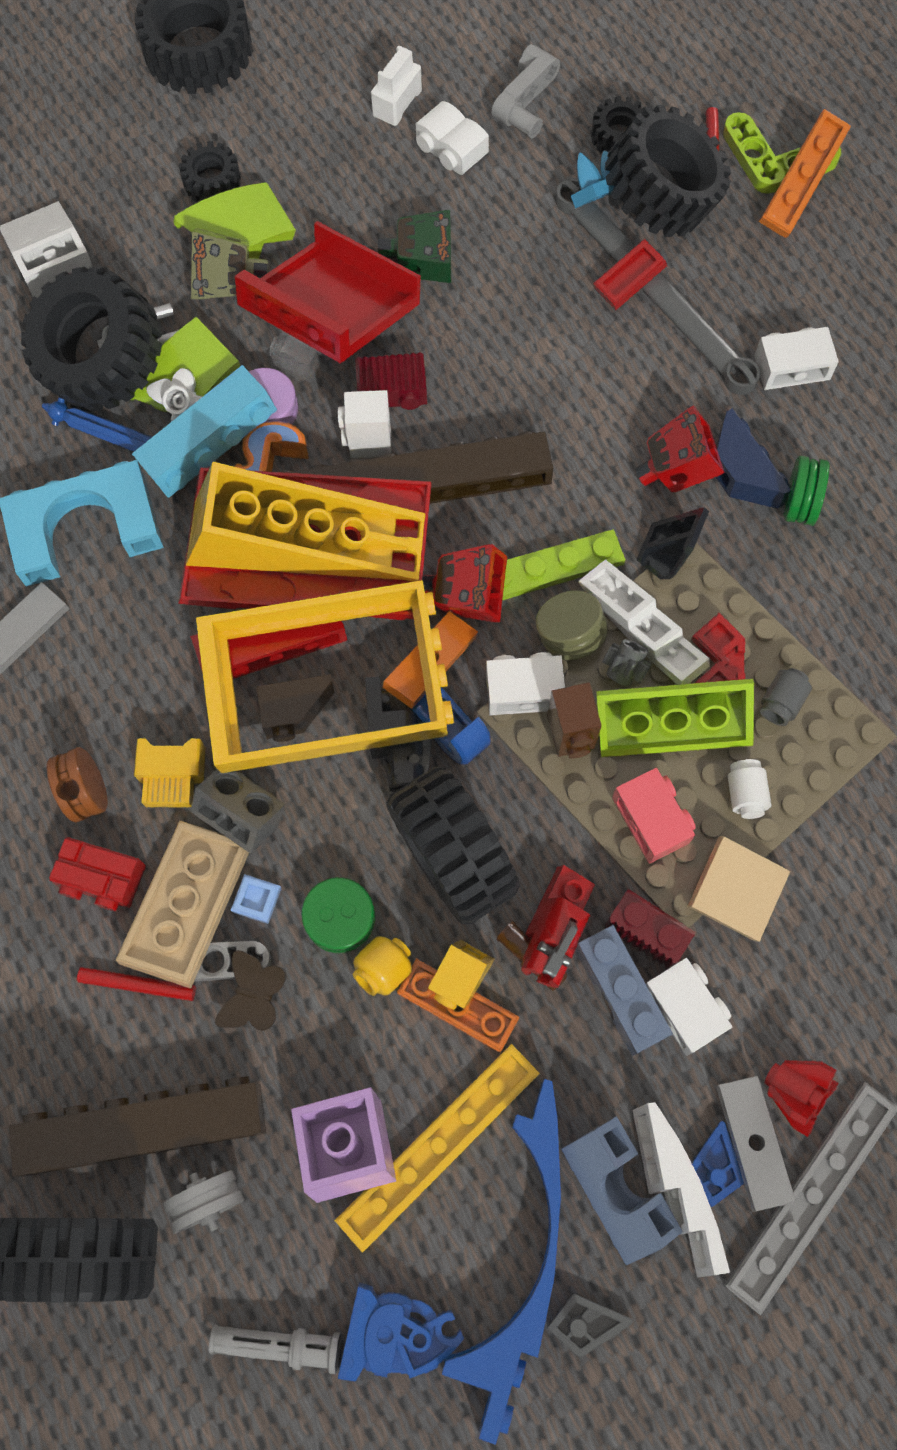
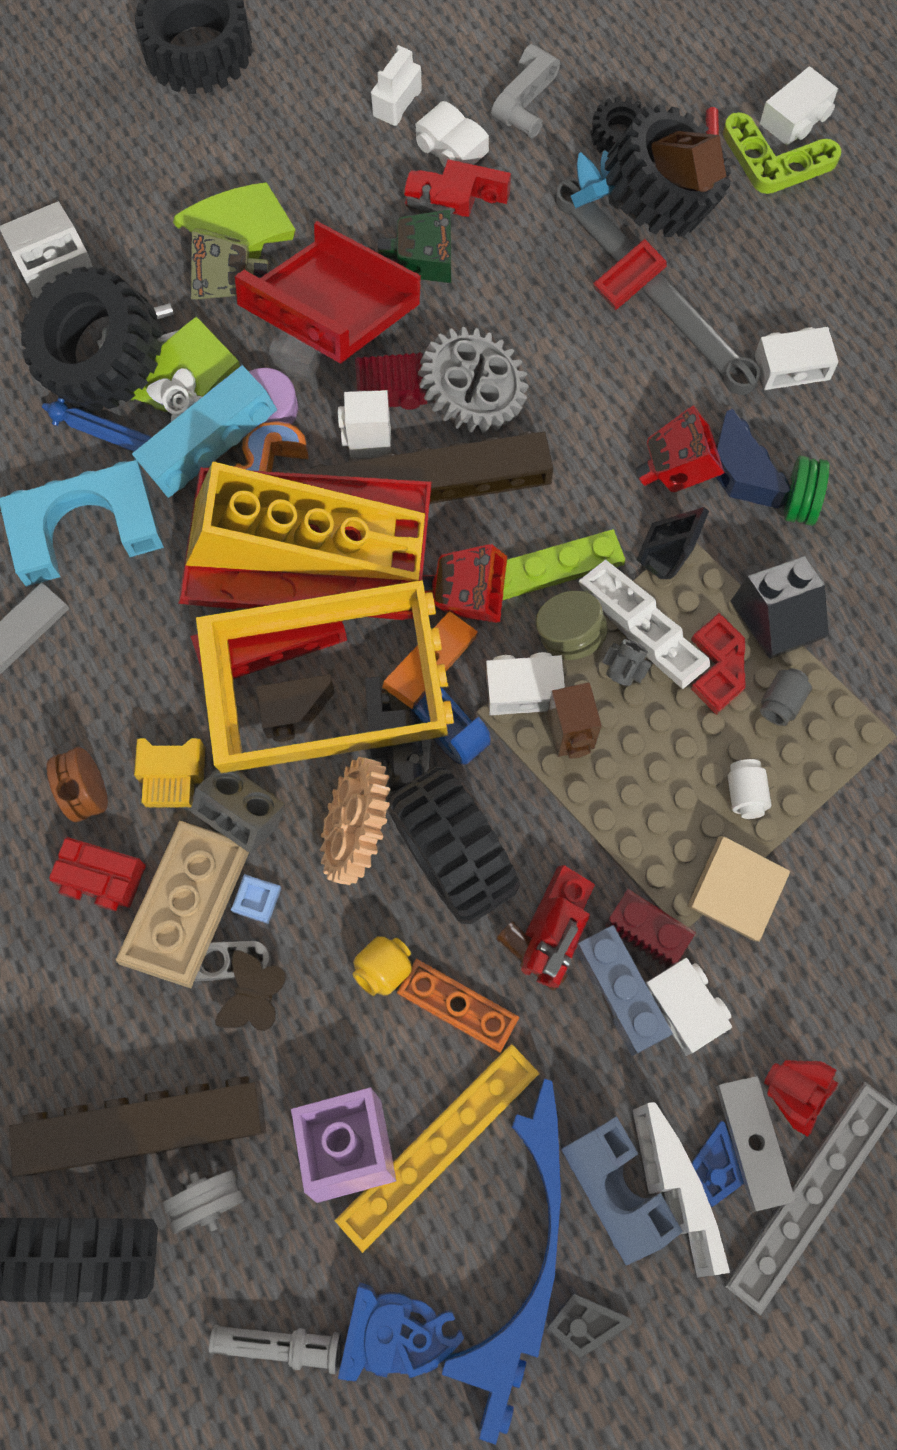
red bar [77,967,196,1001] -> none
black tyre [179,141,241,202] -> none
green head [301,877,376,954] -> none
yellow slope [428,940,495,1010] -> none
lime slope [596,679,754,757] -> none
coral brick [612,767,696,864] -> none
orange tile [759,109,851,238] -> none
none -> light nougat gear [320,757,390,885]
none -> red plate [404,159,511,217]
none -> light grey gear [418,327,529,433]
none -> reddish brown brick [651,131,727,192]
none -> black slope [731,556,829,659]
none -> white brick [760,66,838,146]

